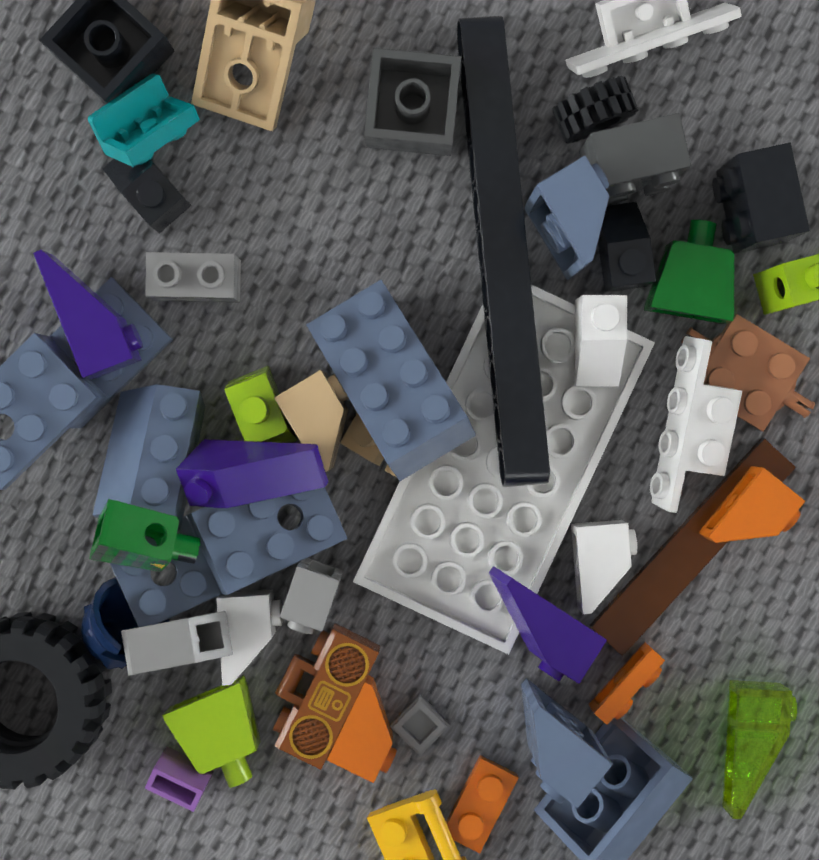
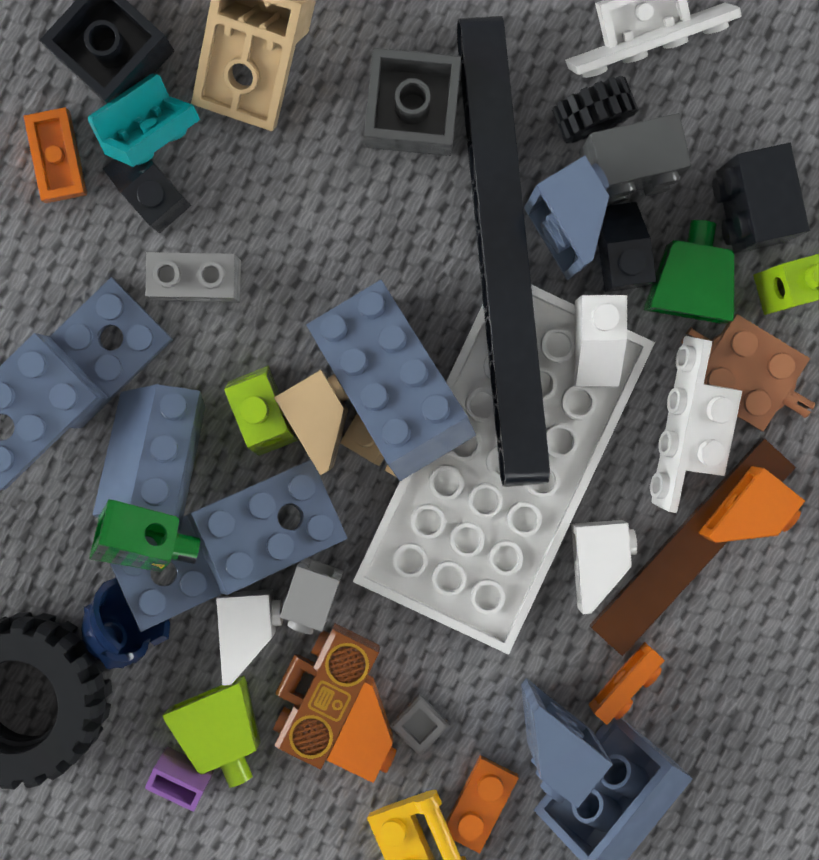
dark purple slope [33,250,143,379] -> none
light grey slope [121,611,233,676] -> none
dark purple slope [176,439,328,508] -> none
dark purple slope [489,566,607,684] -> none
clear neon green slope [722,680,797,819] -> none
none -> orange plate [23,107,87,203]

